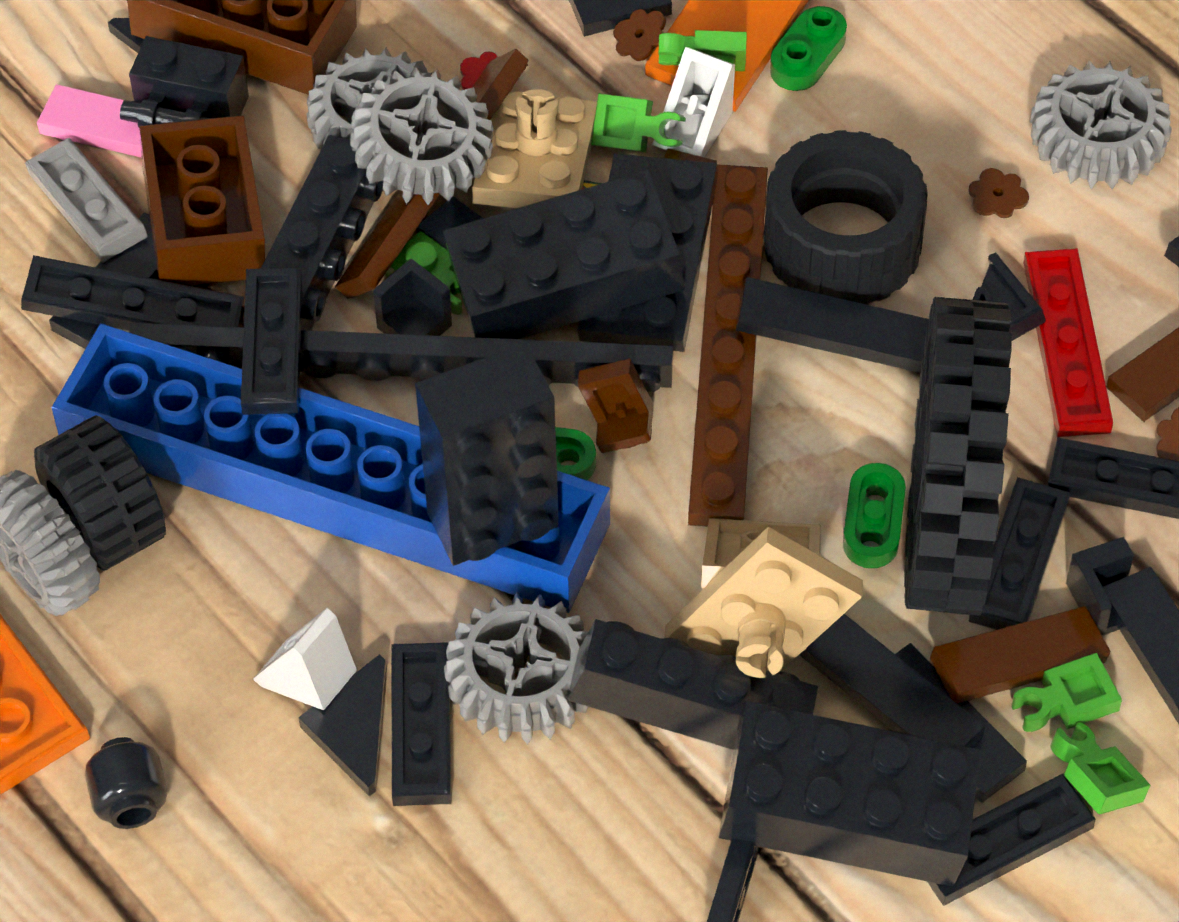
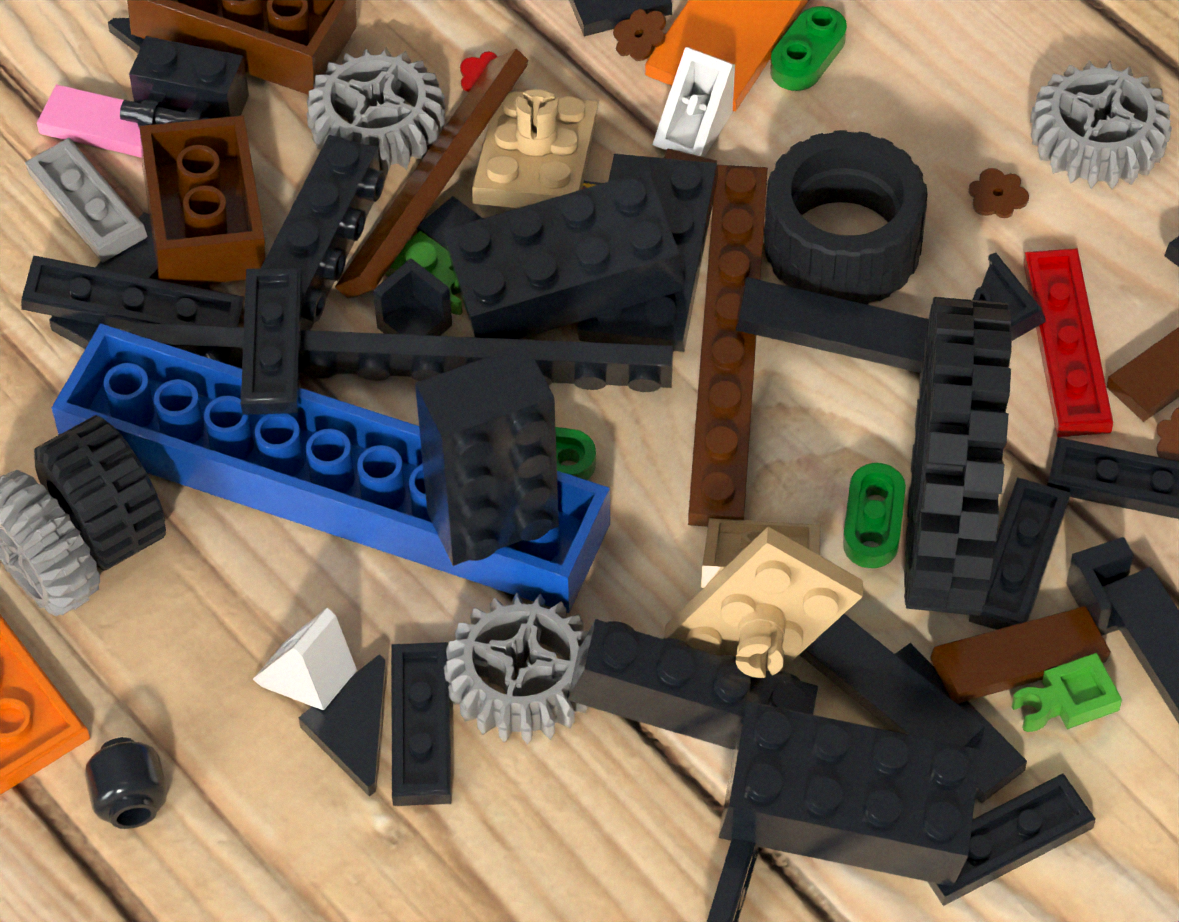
light grey gear [350,67,494,205] -> none
reddish brown bracket [578,358,653,453] -> none
bright green plate [591,93,686,152] -> none
bright green plate [658,30,747,71] -> none
bright green plate [1050,722,1151,815] -> none

